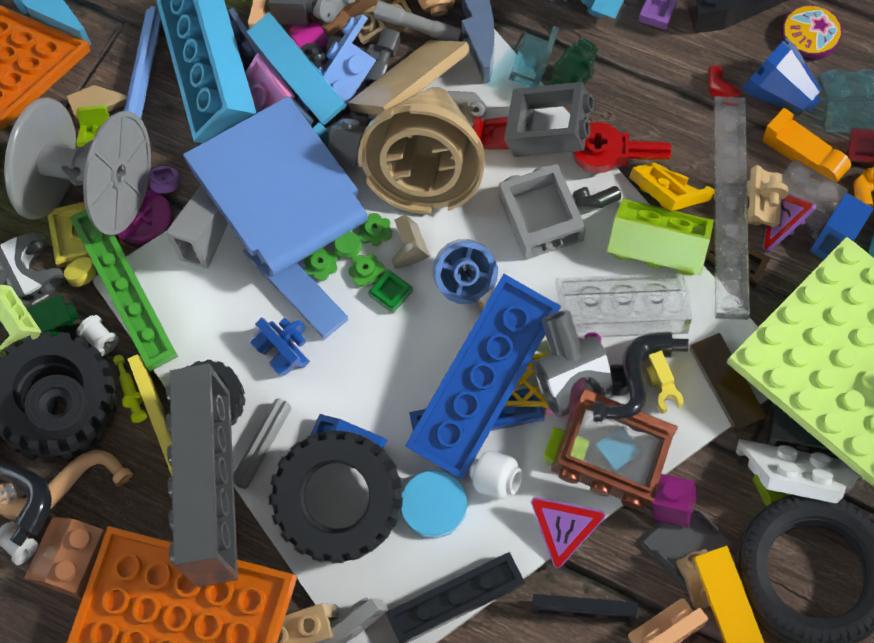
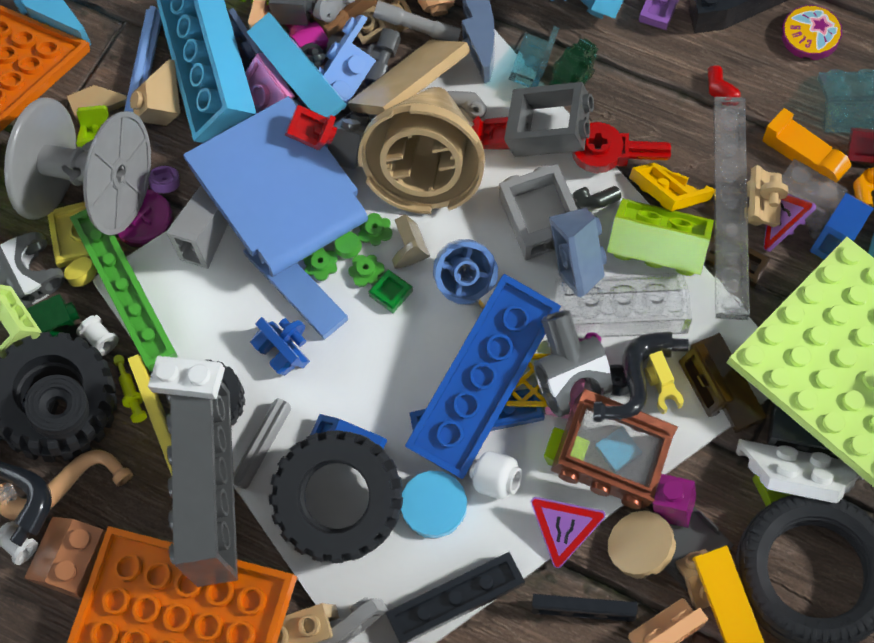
blue cone [742,38,821,115] -> none
none -> tan slope [130,59,180,126]
none -> white plate [148,356,225,399]
none -> red bracket [285,105,337,151]
none -> sand blue slope [549,208,607,297]
none -> tan tile [608,510,676,579]
none -> dark brown tile [678,343,735,418]

